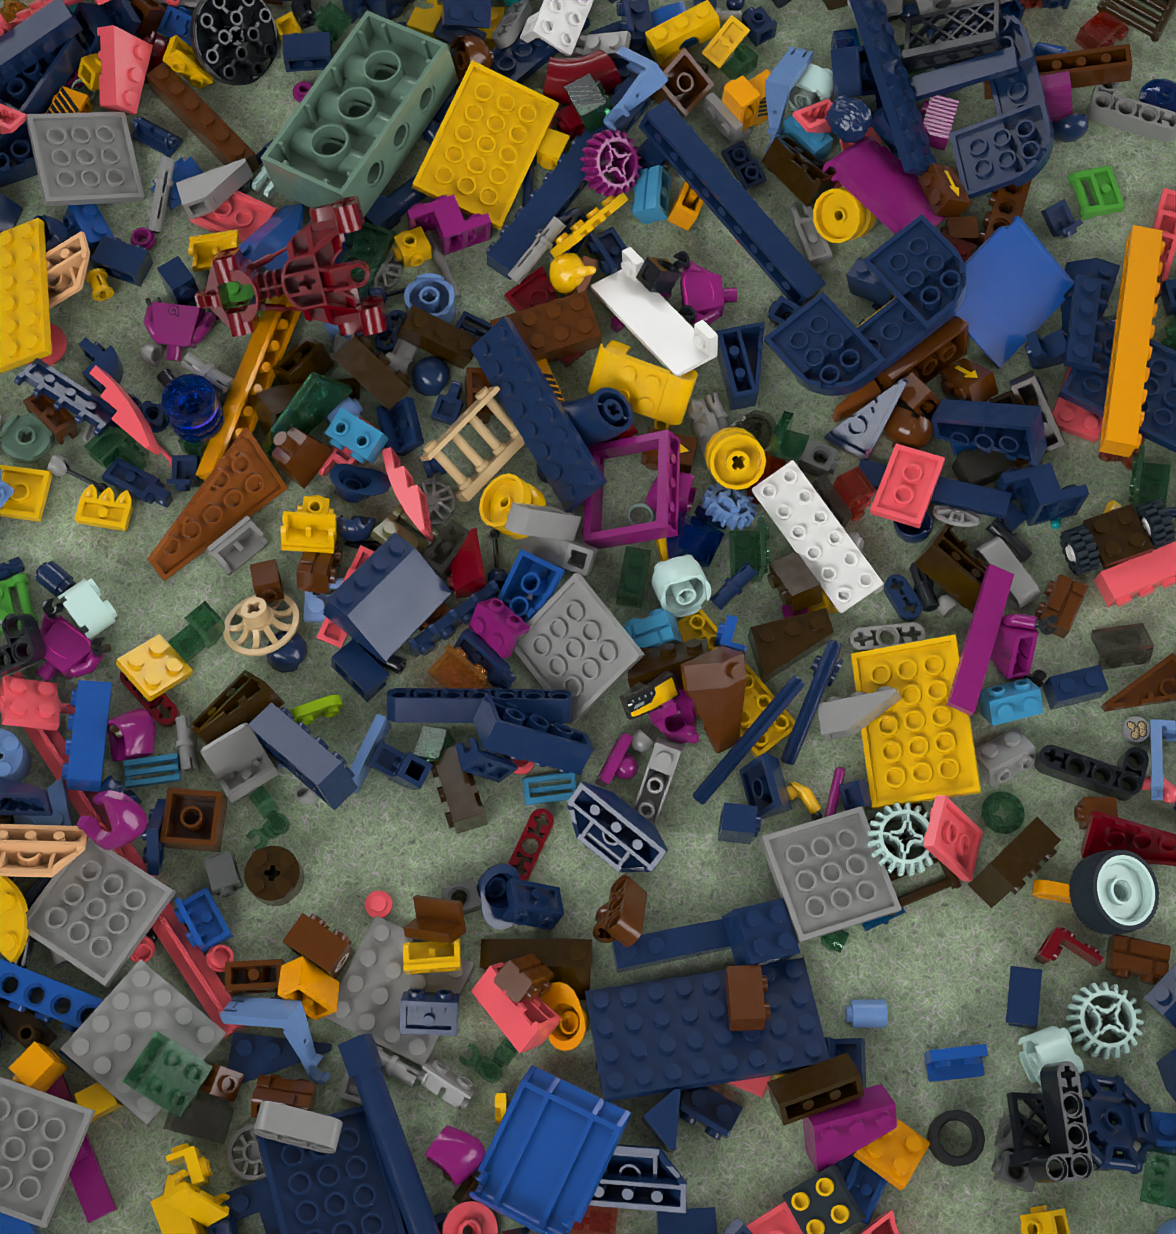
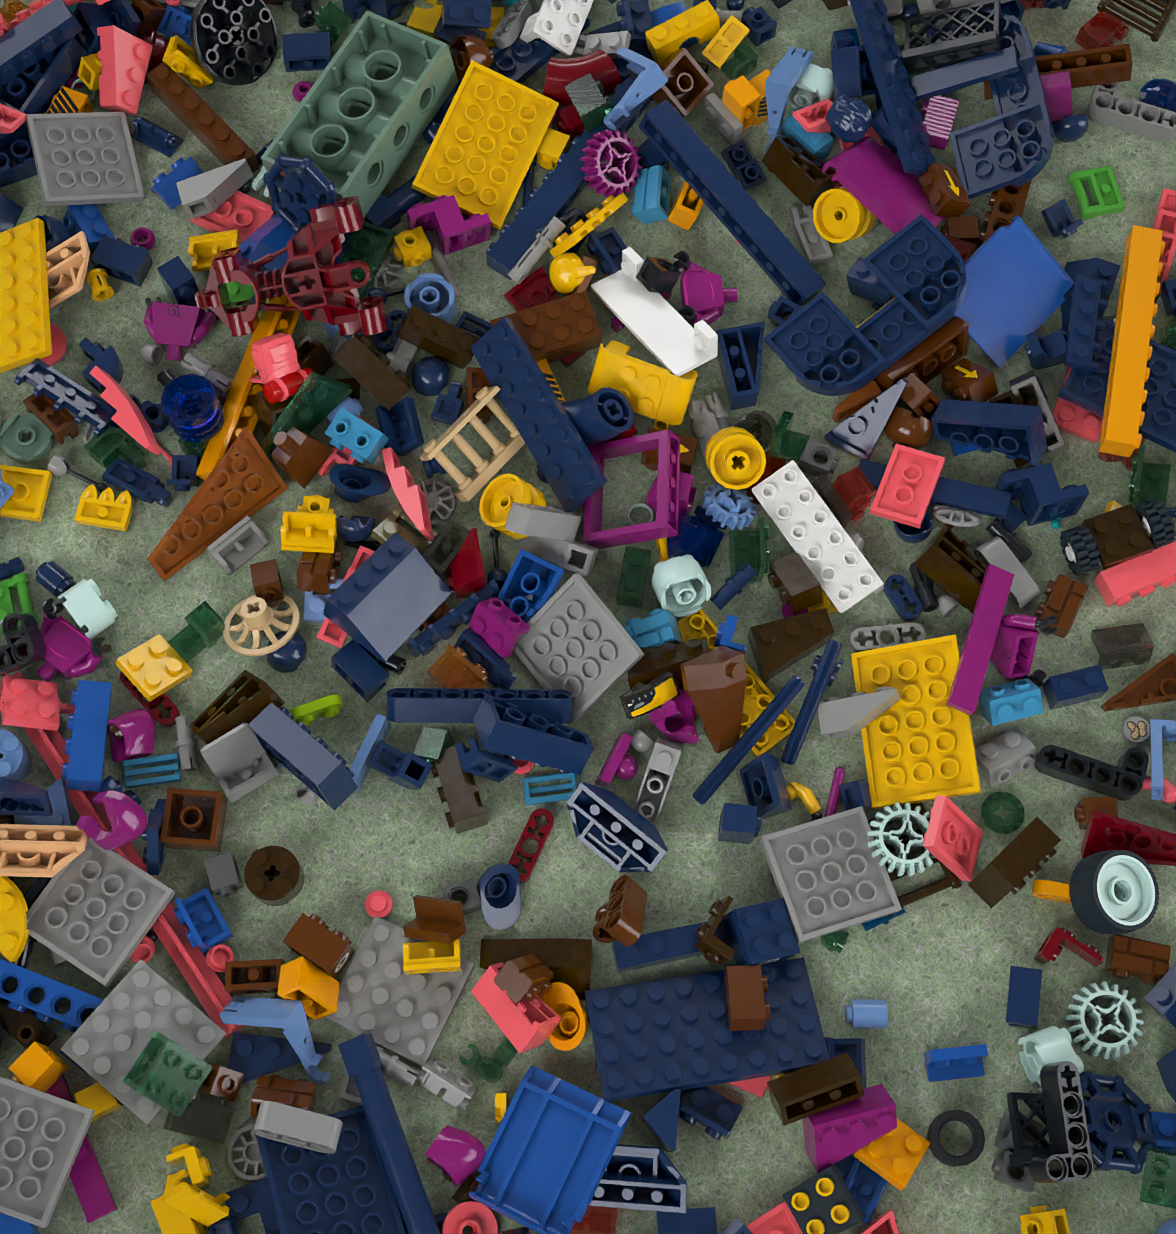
light grey pin [147,155,176,232] -> none
clear green bar [246,786,290,850] -> none
yellow slope [274,11,303,43] -> none
dark blue bracket [400,988,460,1036] -> none
dark blue bracket [503,878,564,930] -> none
clear smoke brick [952,448,1016,486] -> none
none -> coral piece [250,333,317,404]
none -> dark blue plate [263,153,337,233]
none -> dark brown bracket [693,895,735,965]

